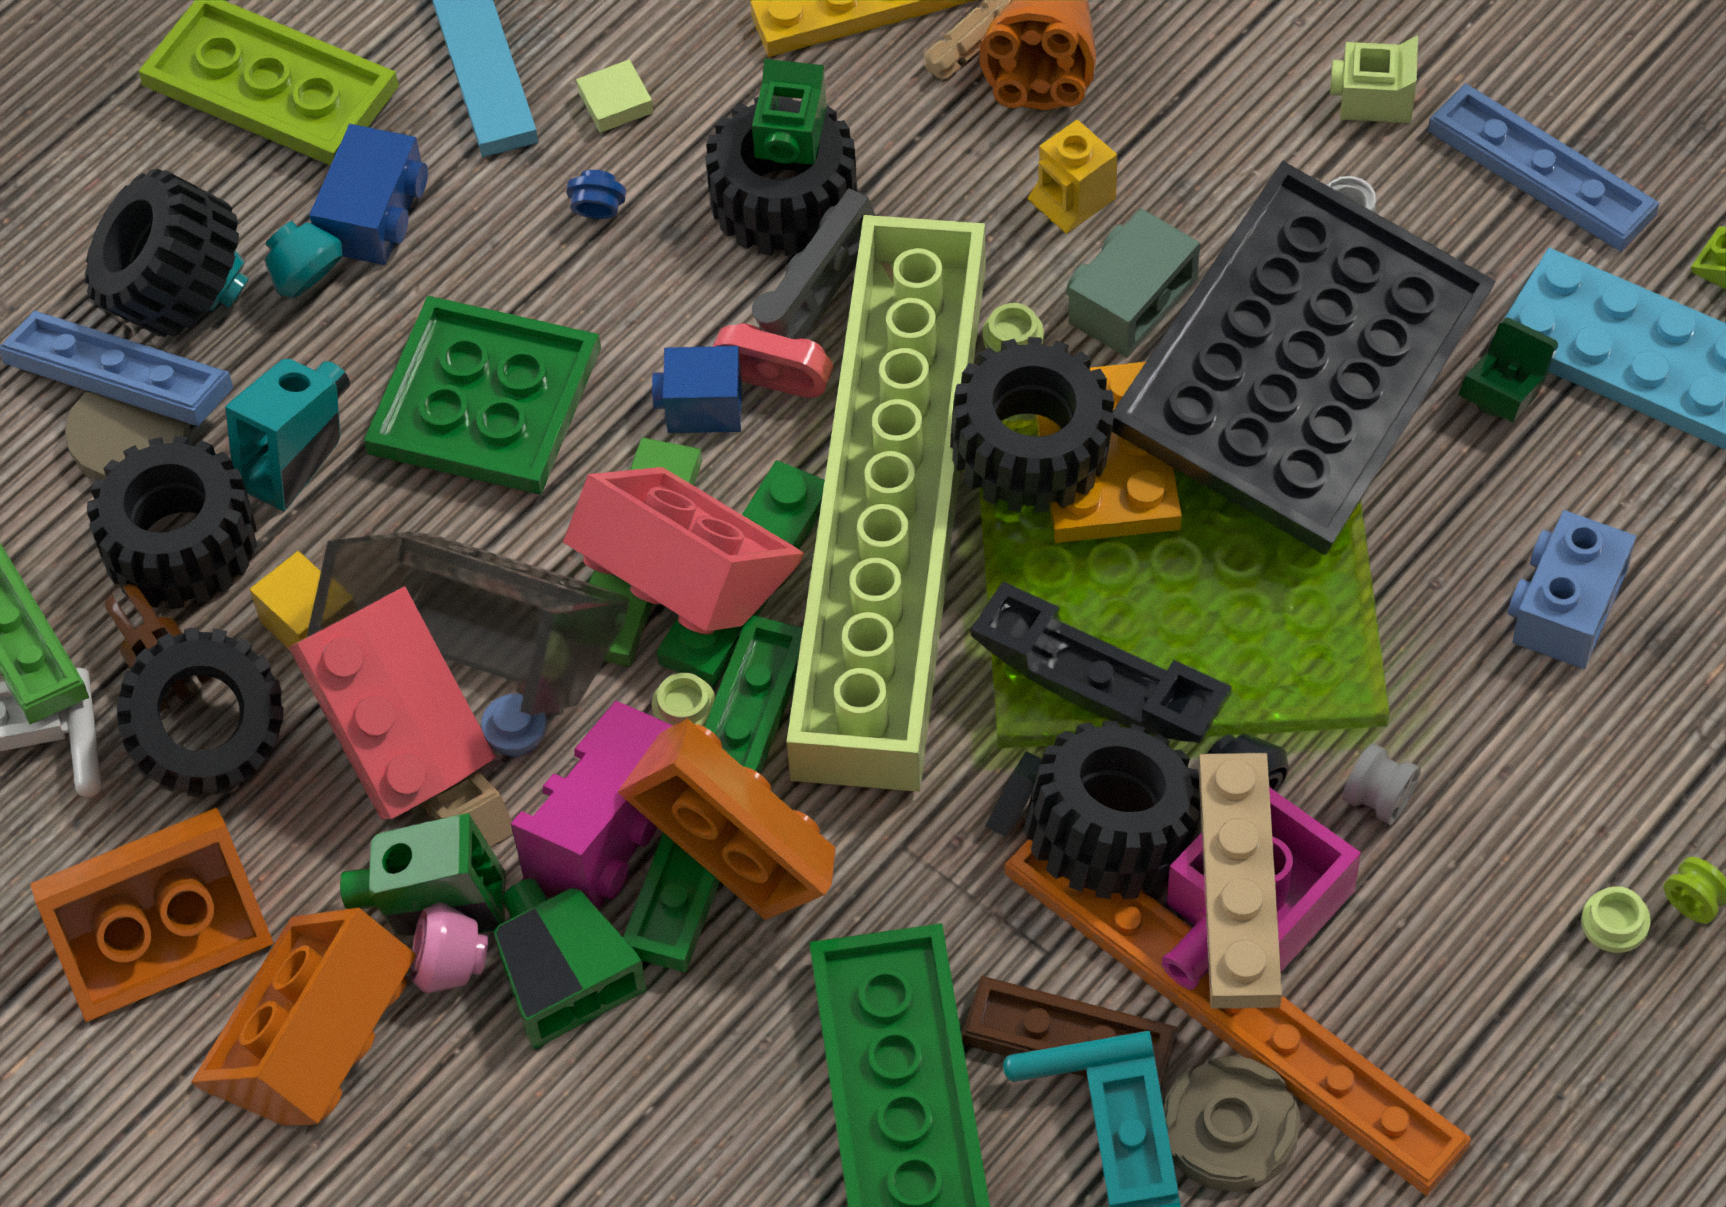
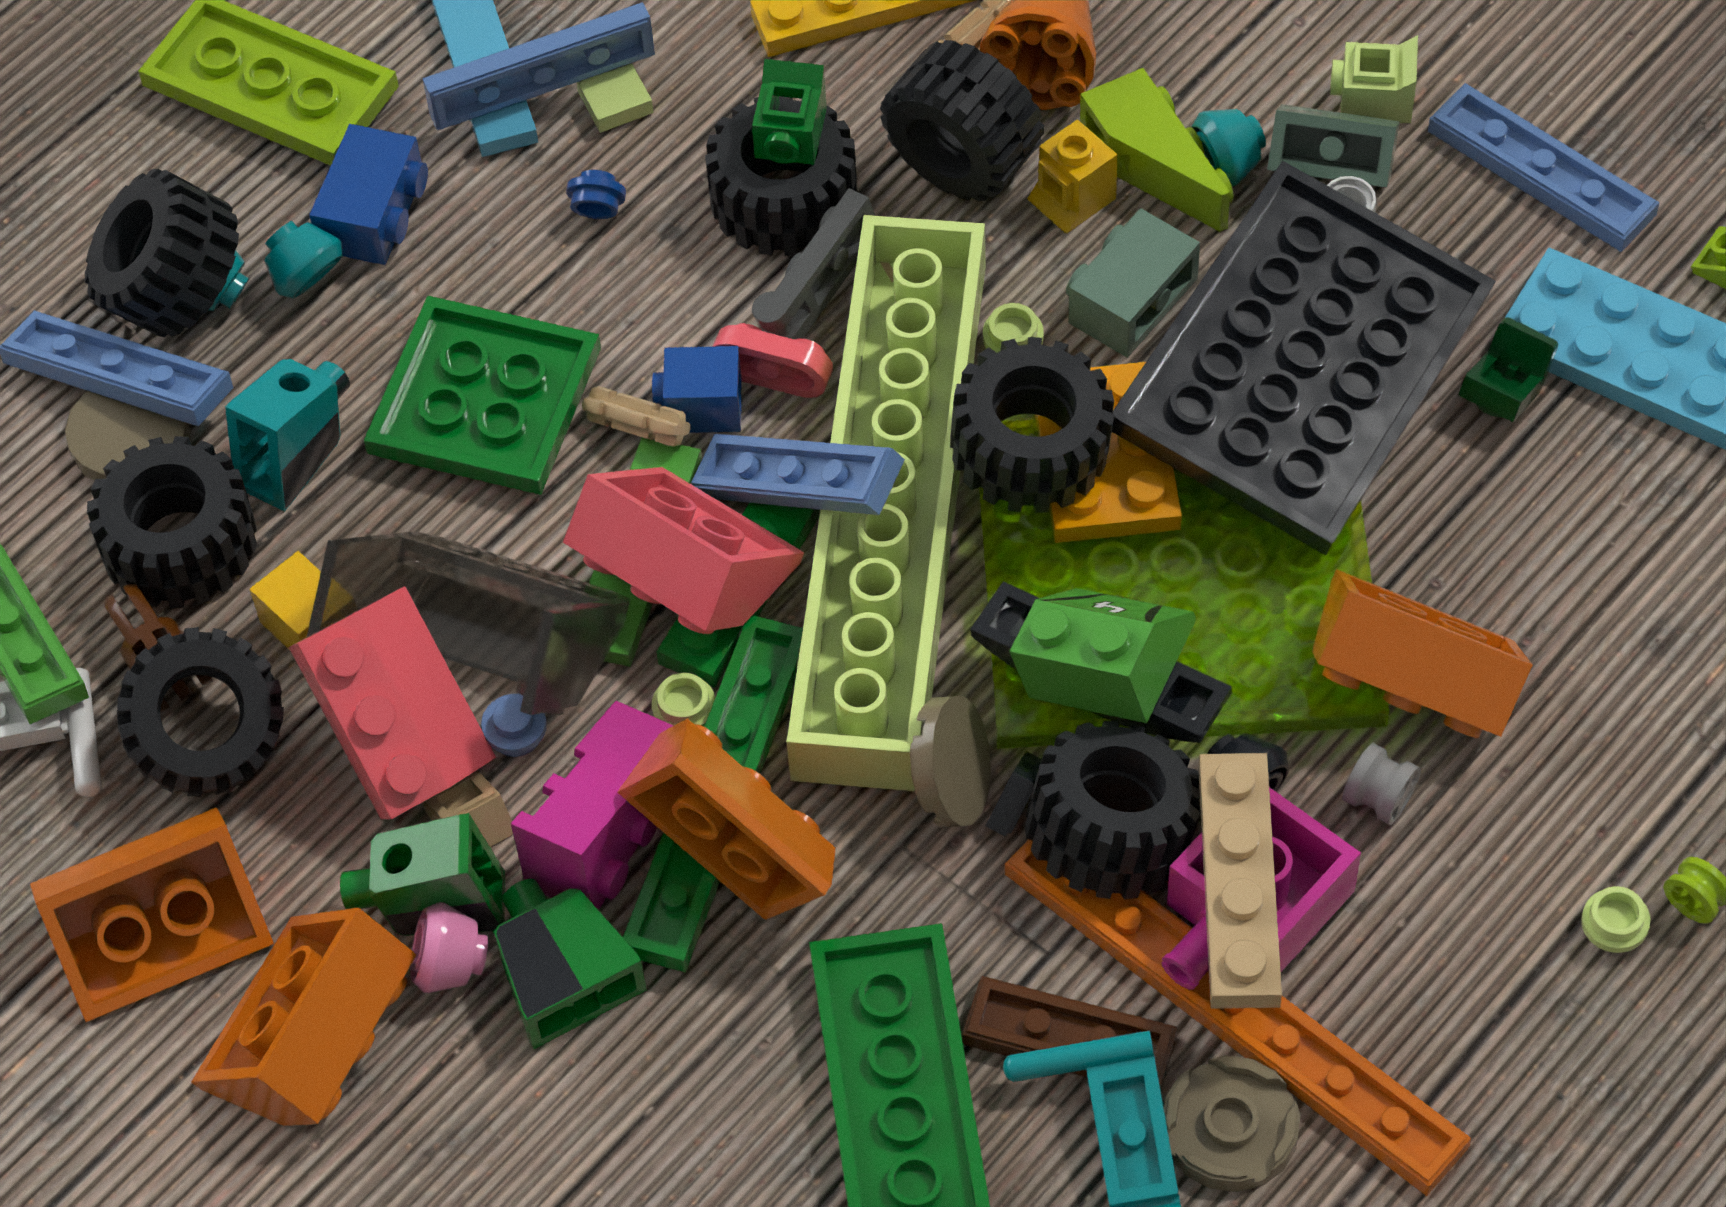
medium blue brick [1507,510,1636,669] -> none
none -> medium blue tile [422,2,655,130]
none -> tan axle [582,386,690,447]
none -> medium blue tile [691,434,905,515]
none -> black tyre [880,40,1044,201]
none -> dark tan tile [910,696,991,827]
none -> bright green slope [1009,588,1197,723]
none -> lime slope [1080,68,1234,232]
none -> teal cone [1191,109,1266,187]
none -> sand green brick [1267,104,1400,187]
none -> orange slope [1312,569,1533,738]

